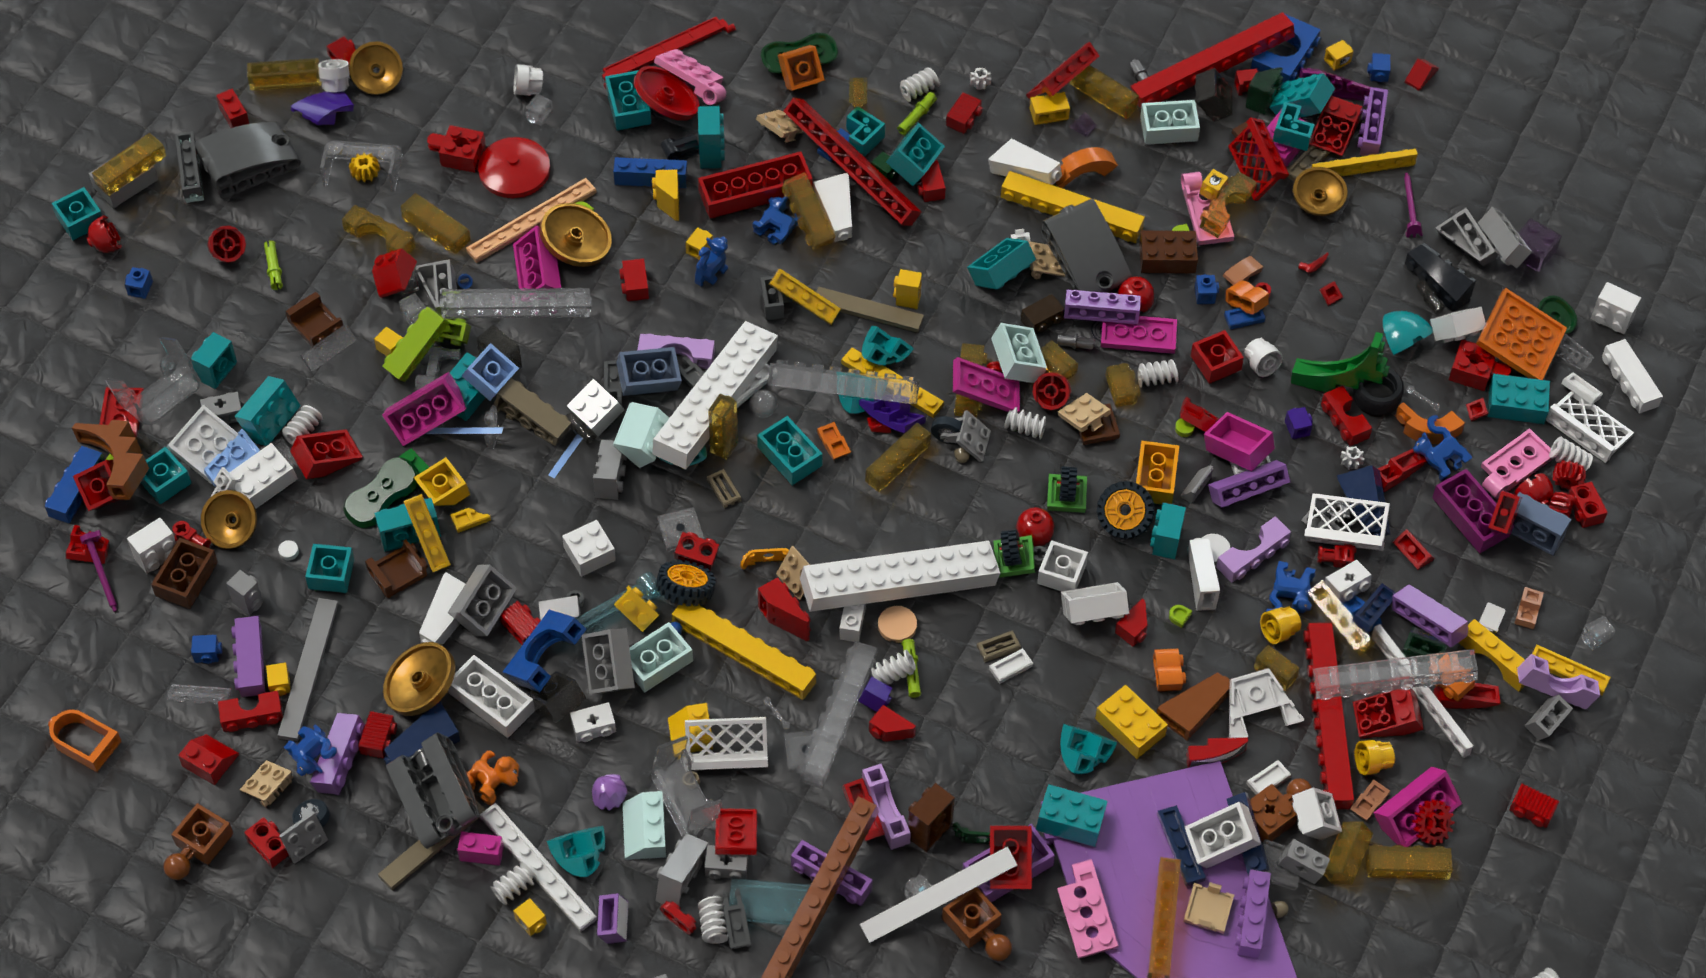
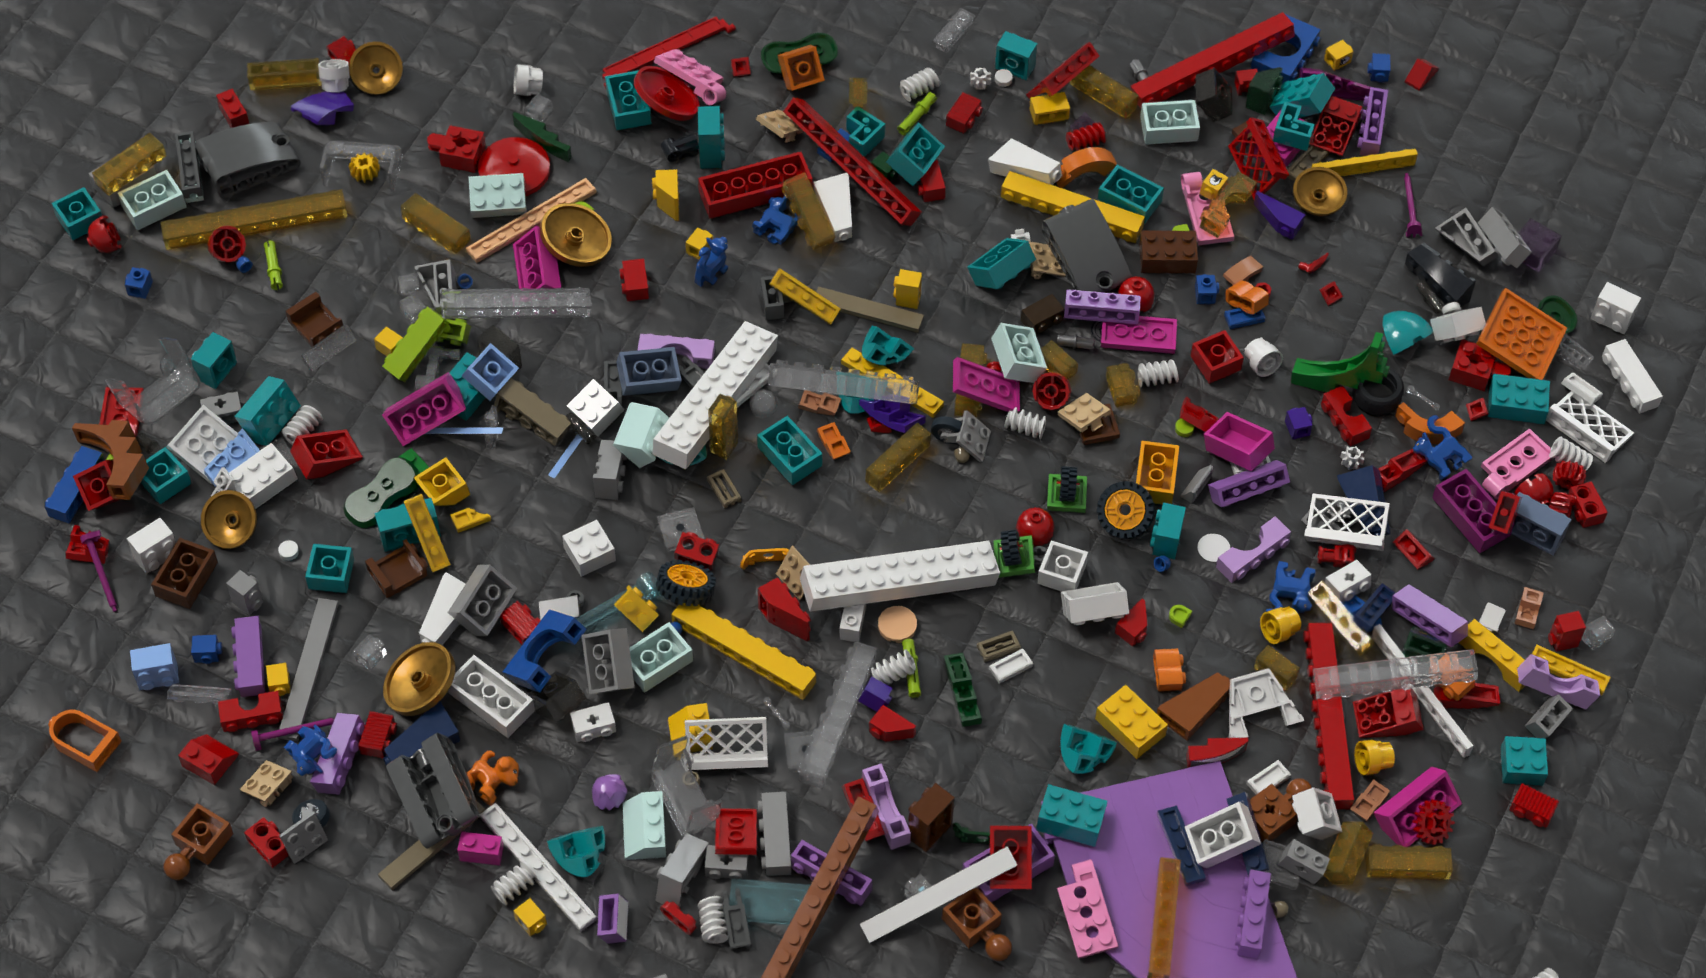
red connector [172,521,211,548] -> none
clear yellow arch [342,205,415,254] -> none
red slope [372,248,417,298] -> none
blue brick [613,157,688,188] -> none
tan piece [1183,882,1234,934] -> none
white slope [1187,538,1220,611] -> none
none -> light aqua brick [118,170,186,230]
none -> light blue brick [130,643,179,690]
none -> clear yellow brick [161,189,348,250]
none -> blue hinge [236,256,253,273]
none -> magenta piece [251,718,335,751]
none -> clear brick [353,634,386,671]
none -> light aqua brick [469,173,527,218]
none -> dark green slope [512,112,572,162]
none -> red slope [731,57,751,77]
none -> light grey brick [758,792,791,876]
none -> nougat slope [798,390,841,415]
none -> clear plate [932,8,975,53]
none -> dark green slope [944,653,982,727]
none -> teal brick [995,31,1037,81]
none -> white tile [995,69,1013,87]
none -> red piece [1066,122,1106,151]
none -> teal brick [1098,164,1164,225]
none -> blue hinge [1154,556,1171,572]
none -> dark purple slope [1254,191,1305,240]
none -> white tile [1442,302,1461,315]
none -> teal brick [1501,736,1548,785]
none -> red brick [1548,611,1586,652]

